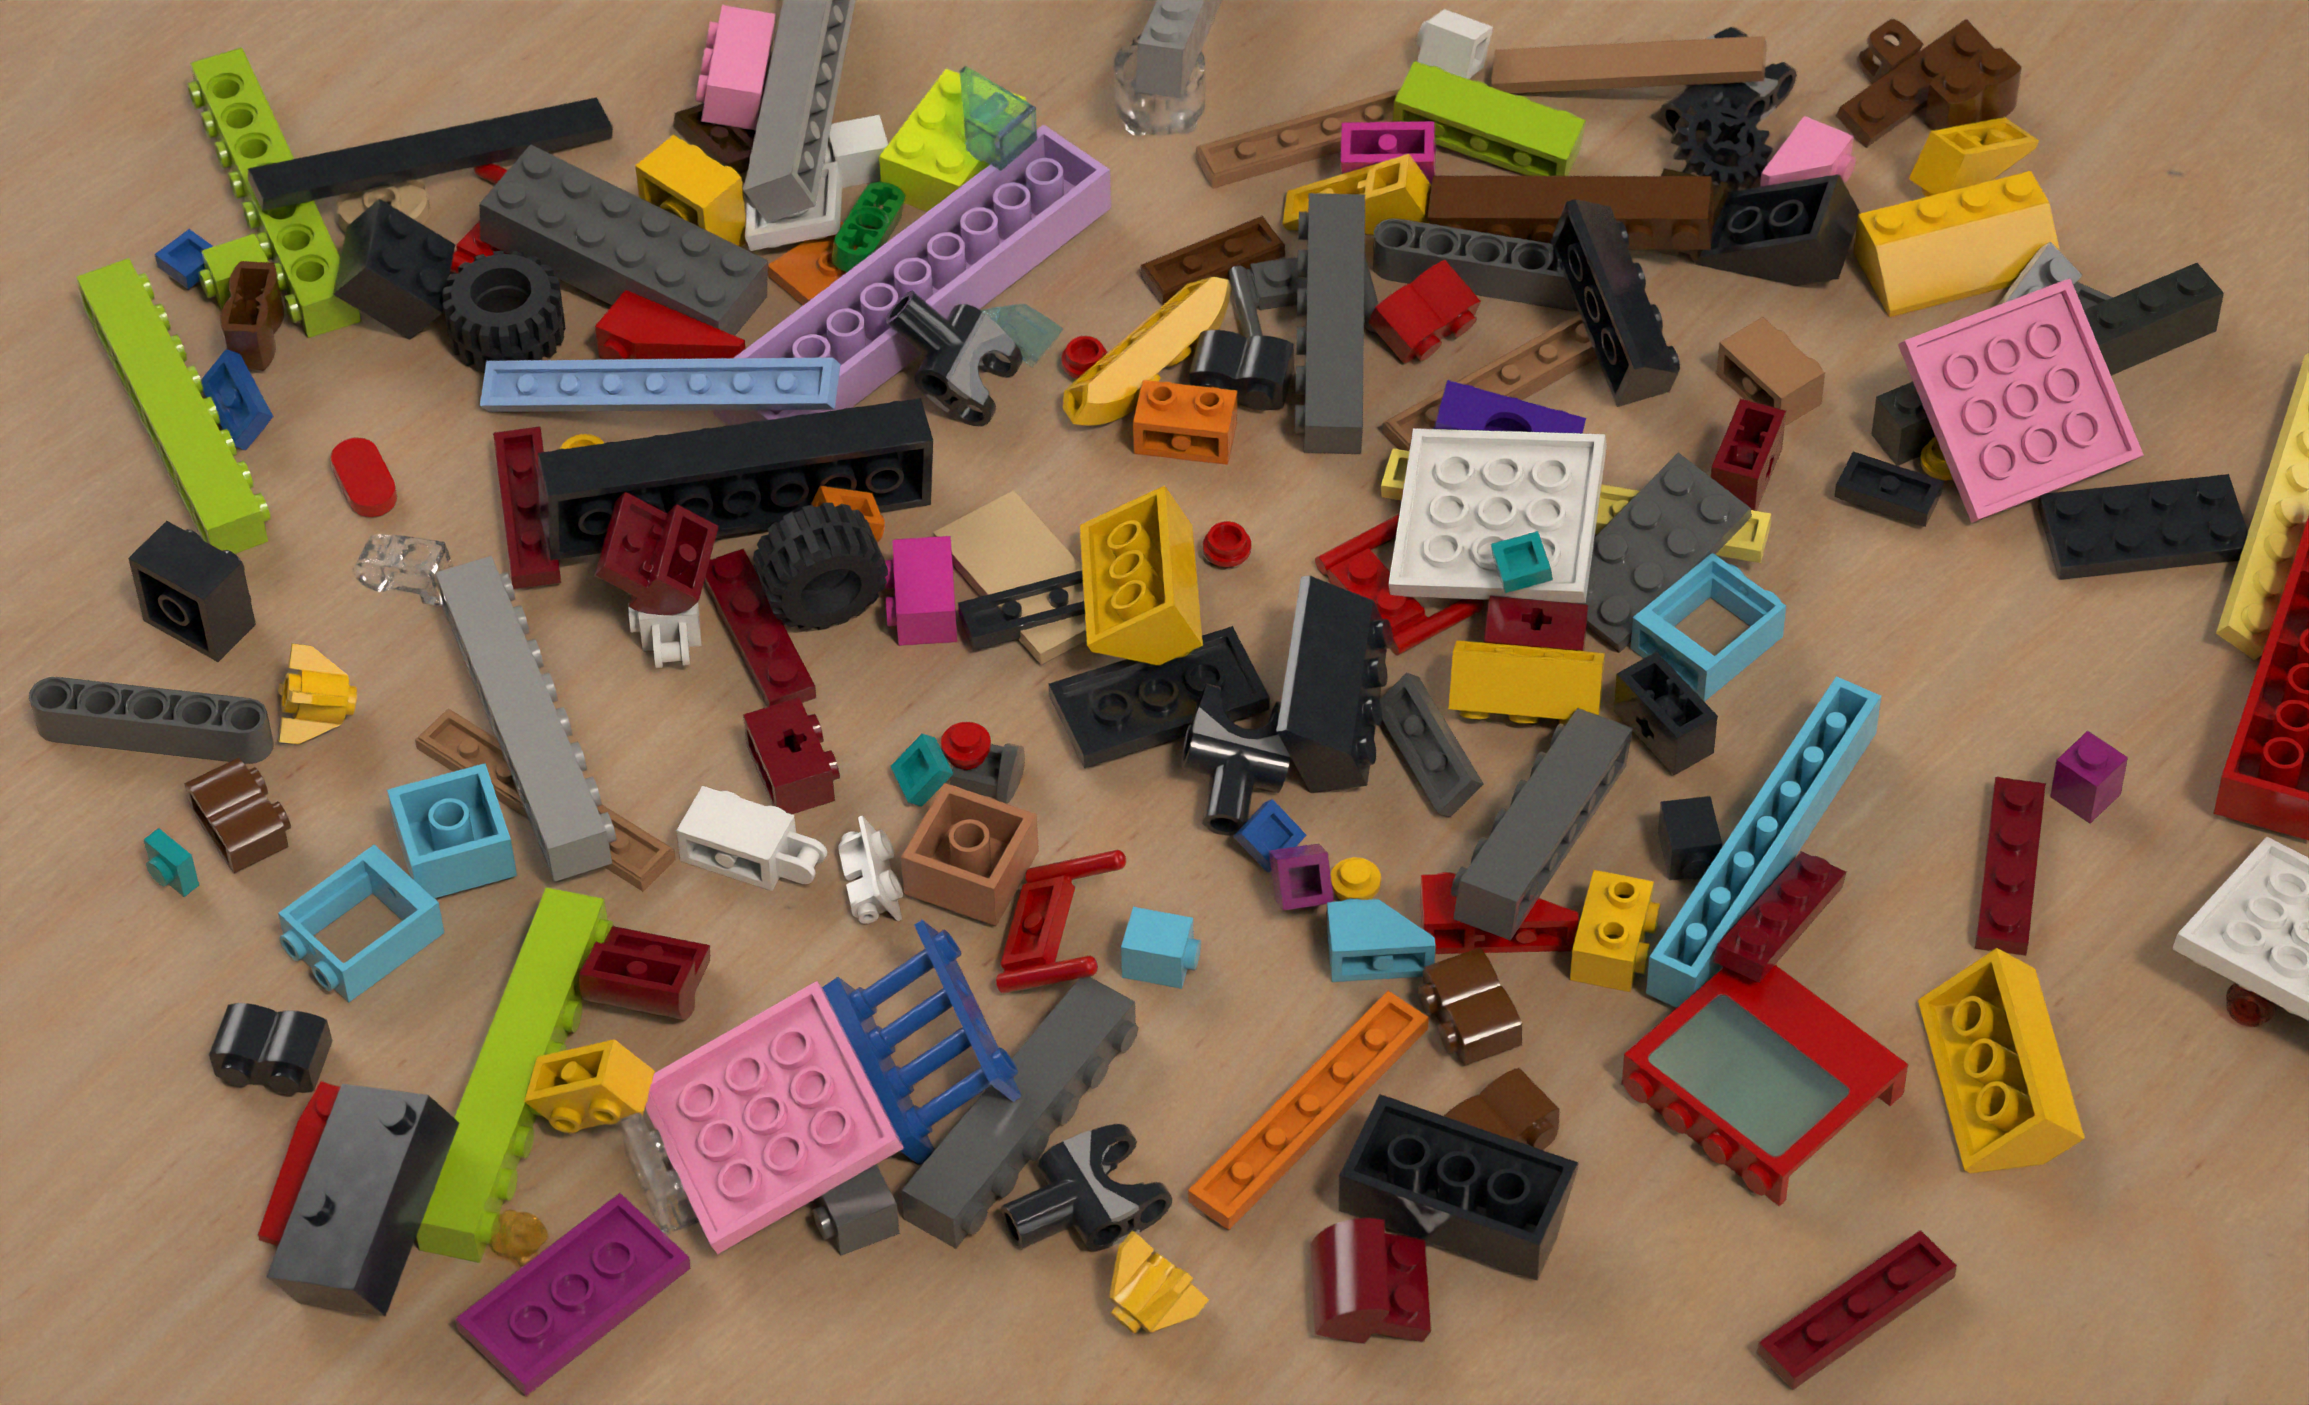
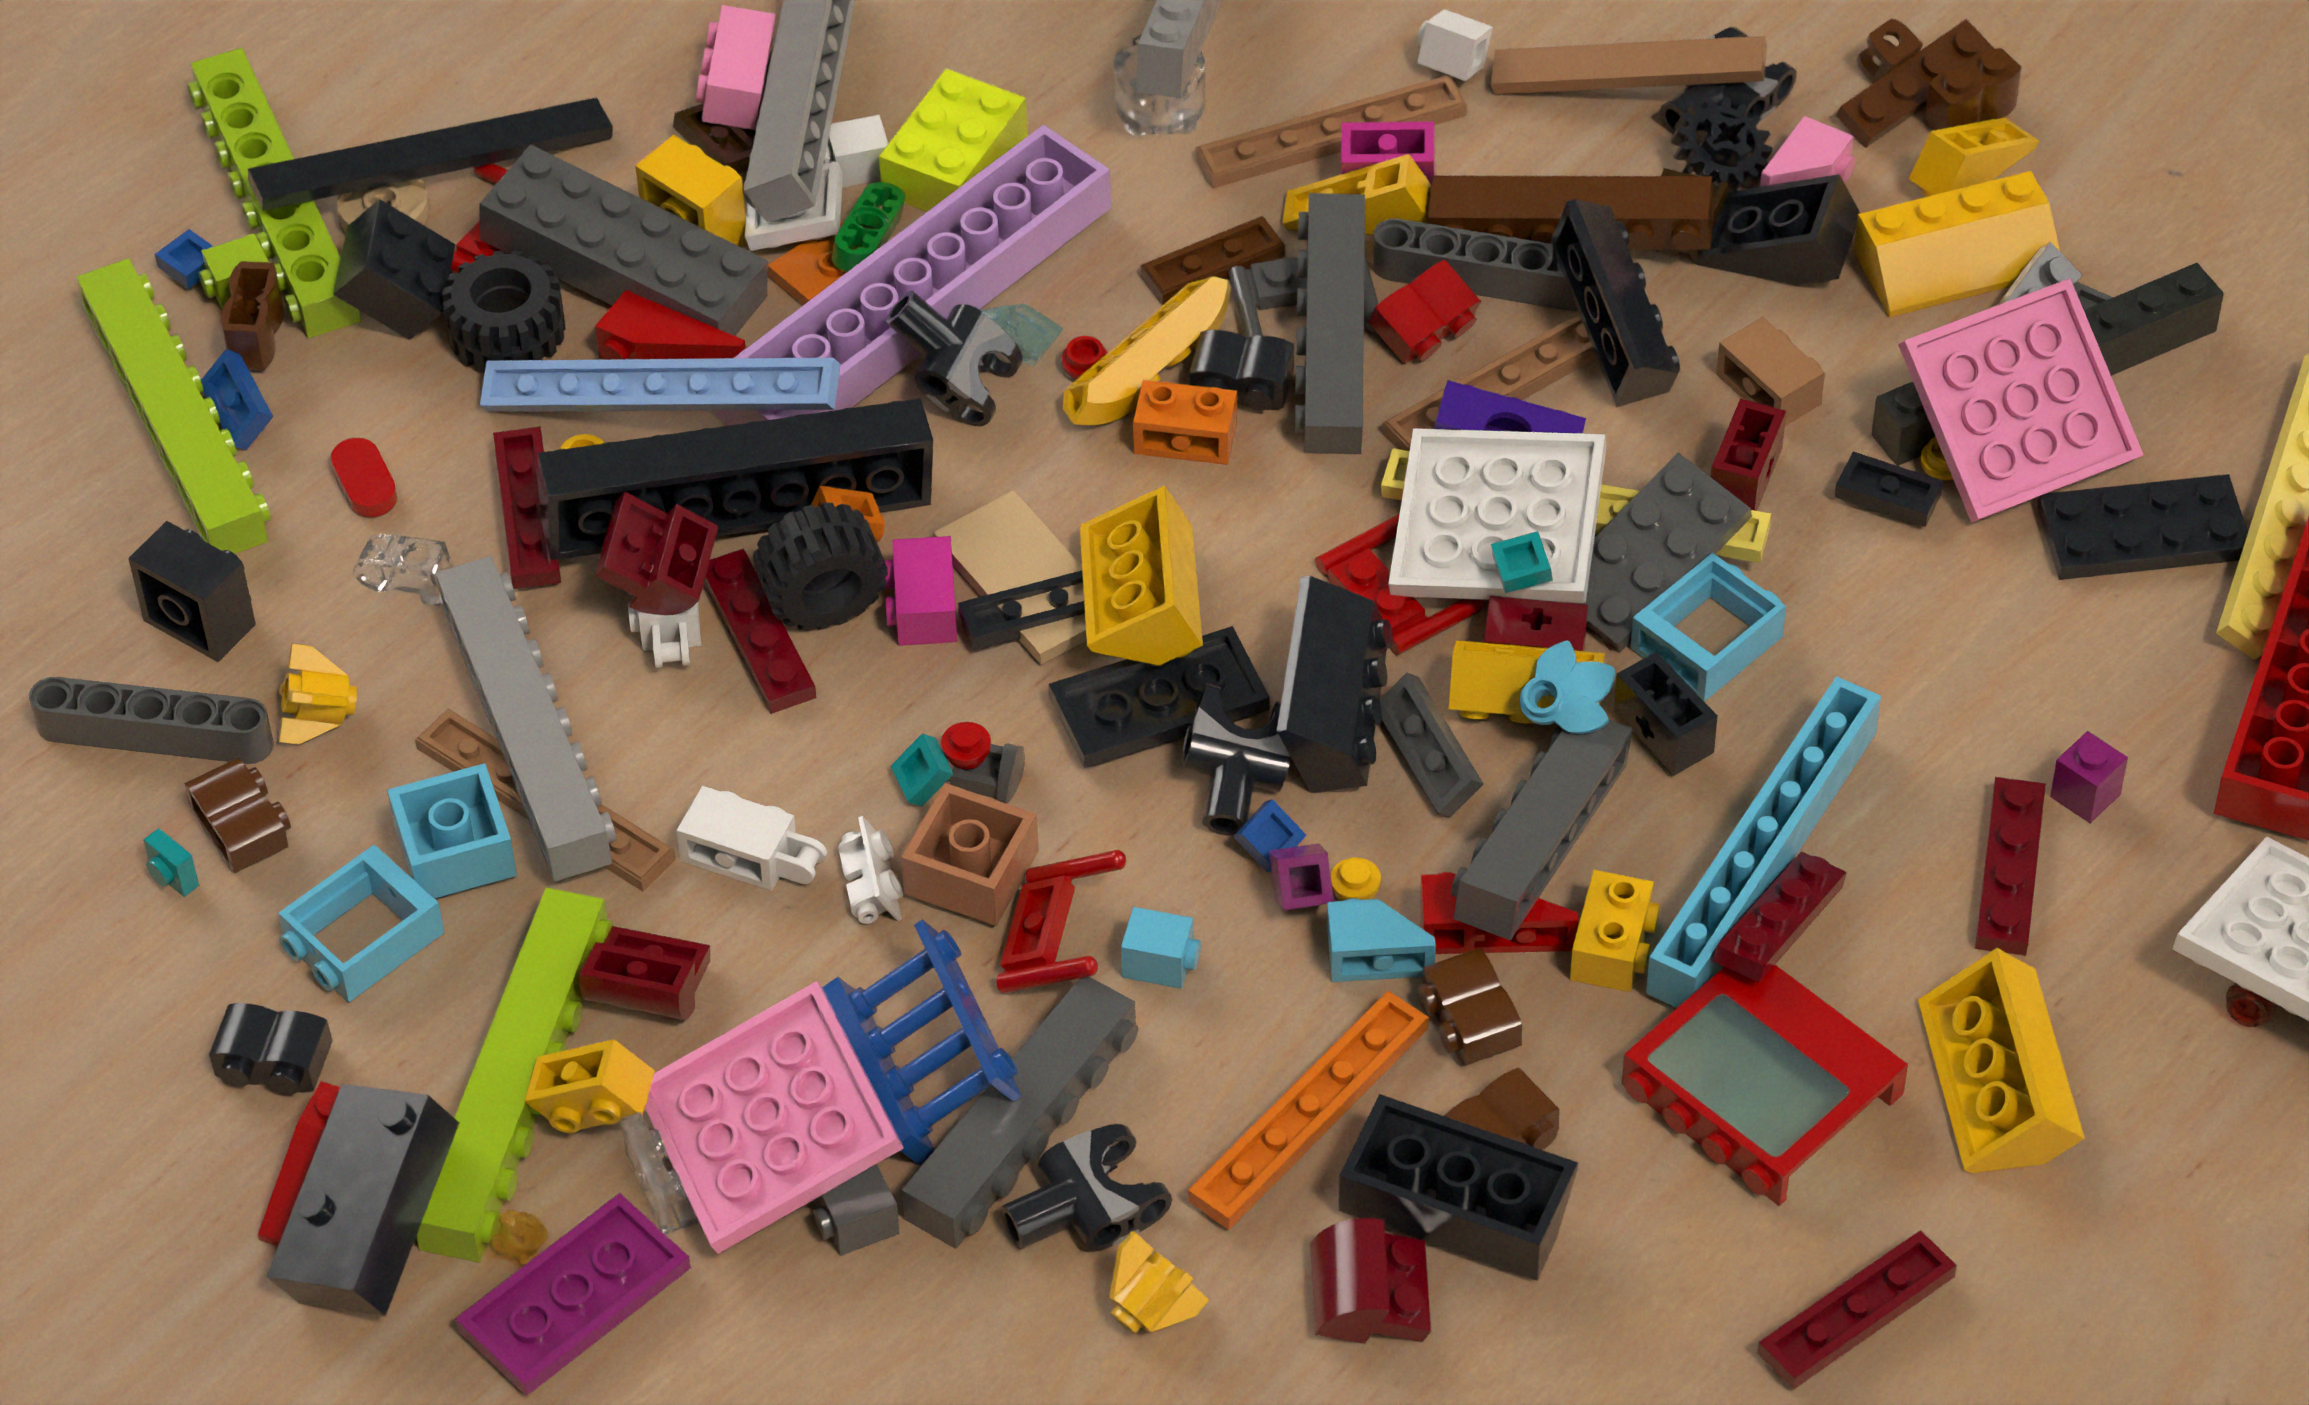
dark red brick [743,697,840,814] -> none
clear light blue slope [960,66,1037,171] -> none
red plate [1203,521,1252,567] -> none
lime brick [1392,61,1586,176] -> none
black brick [1658,796,1722,880] -> none
none -> medium azure plate [1520,641,1616,734]

